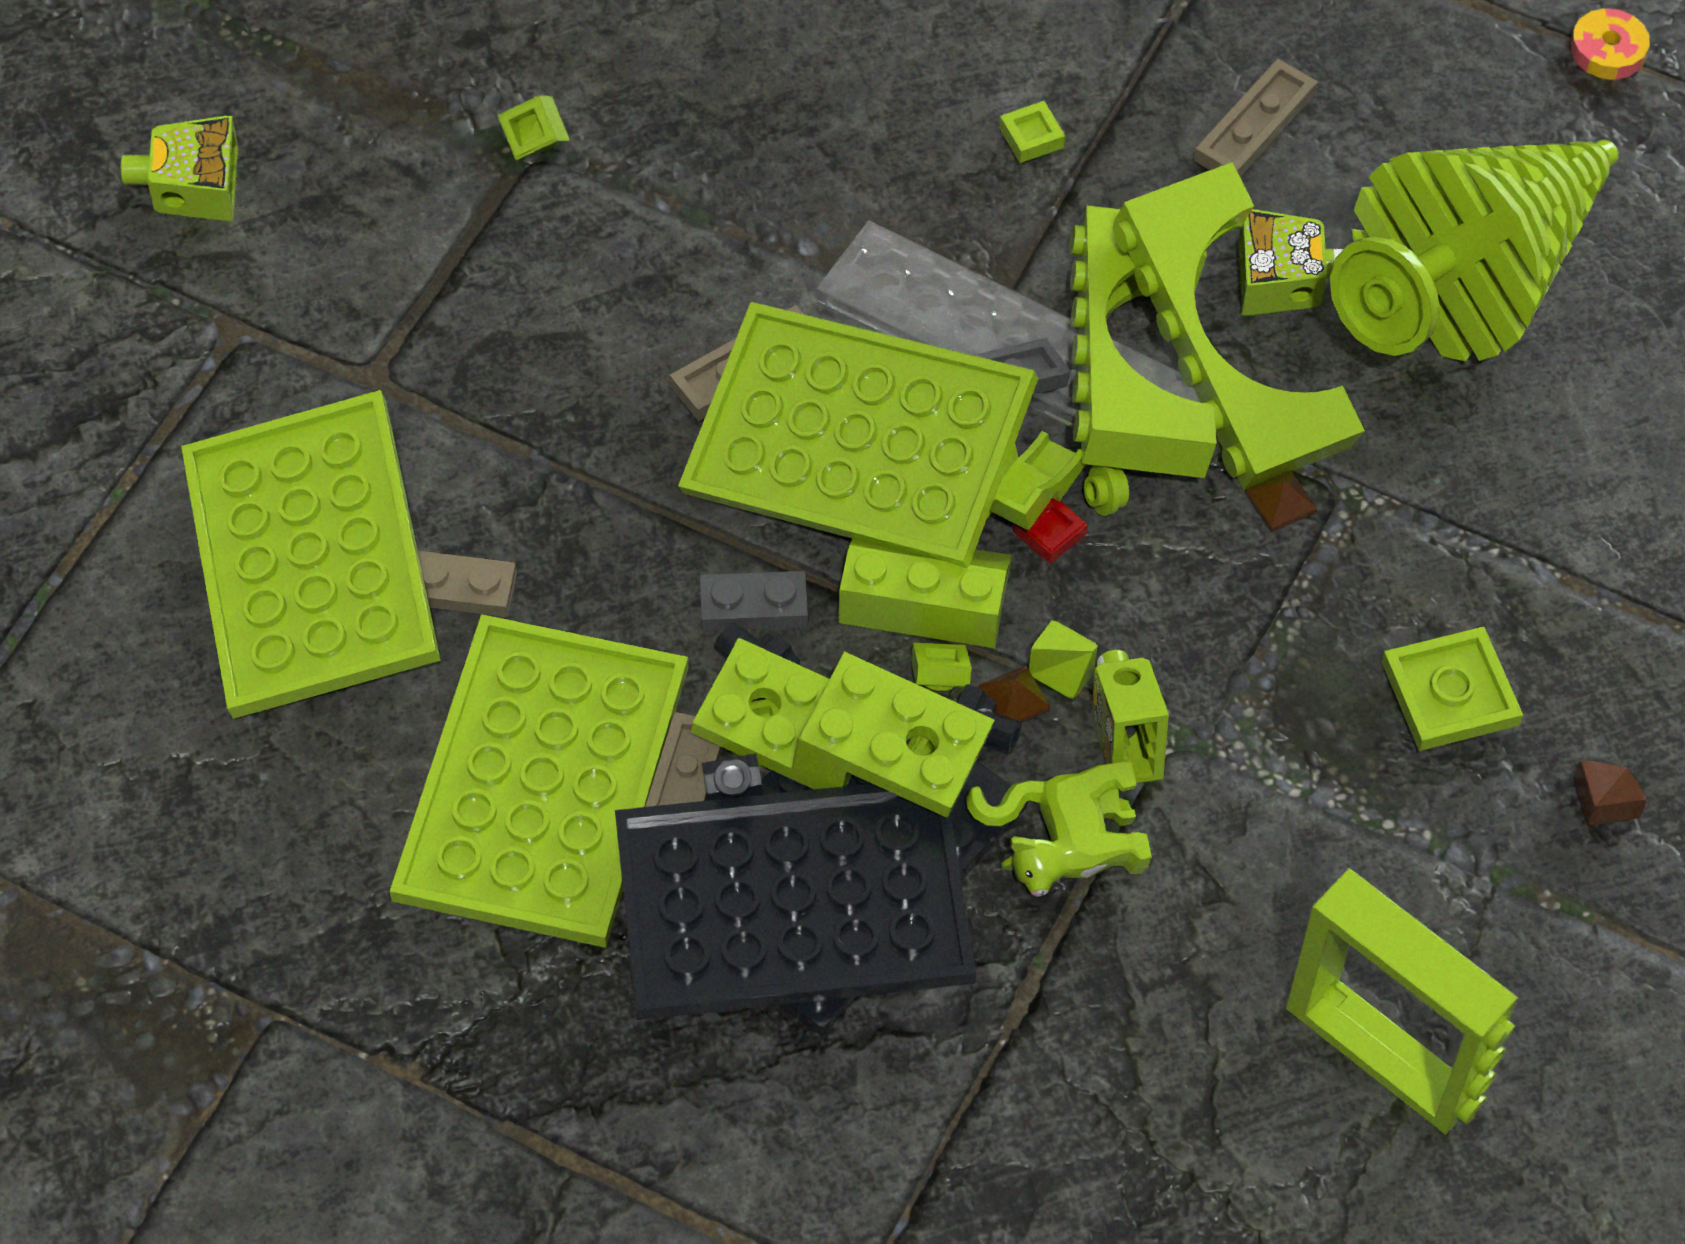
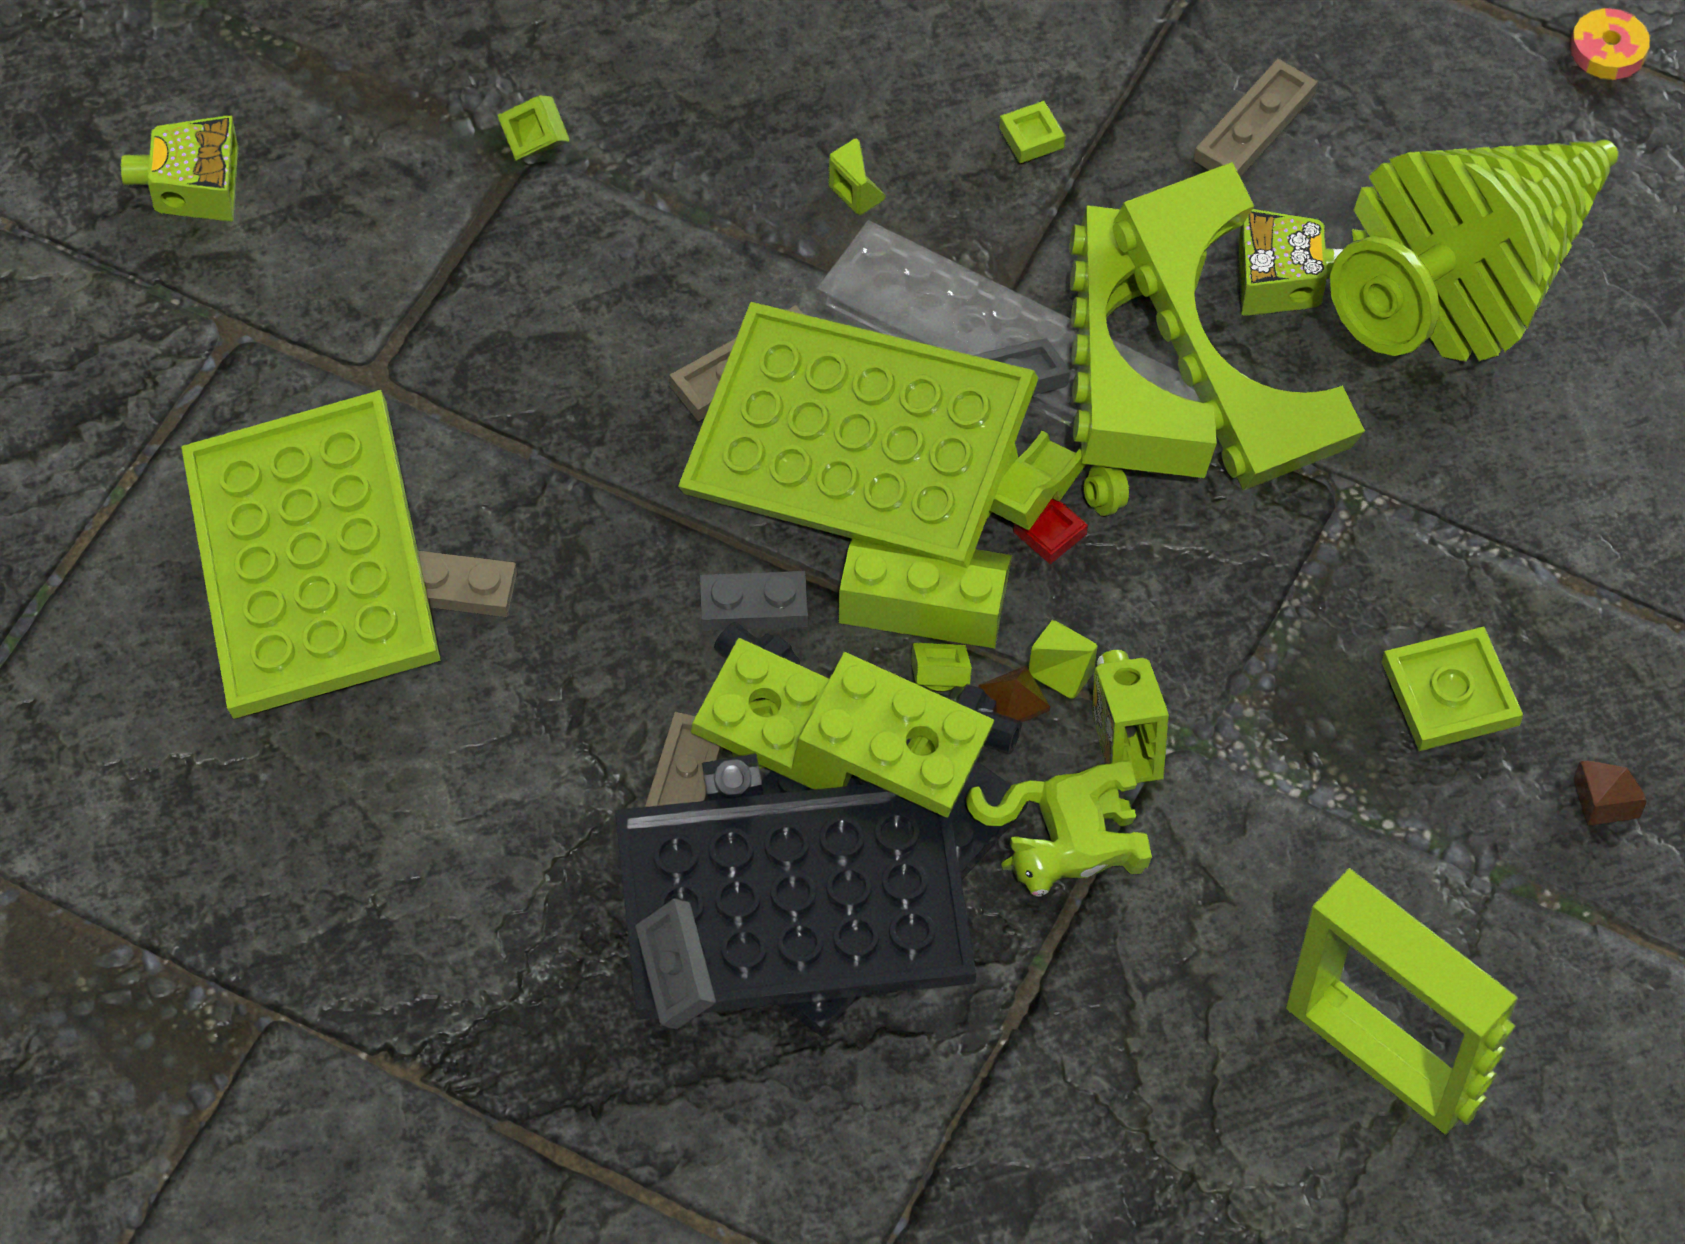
lime plate [390,614,689,948] -> none
reddish brown slope [1245,470,1317,532] -> none
none -> dark grey plate [635,899,716,1029]
none -> lime slope [829,138,886,215]

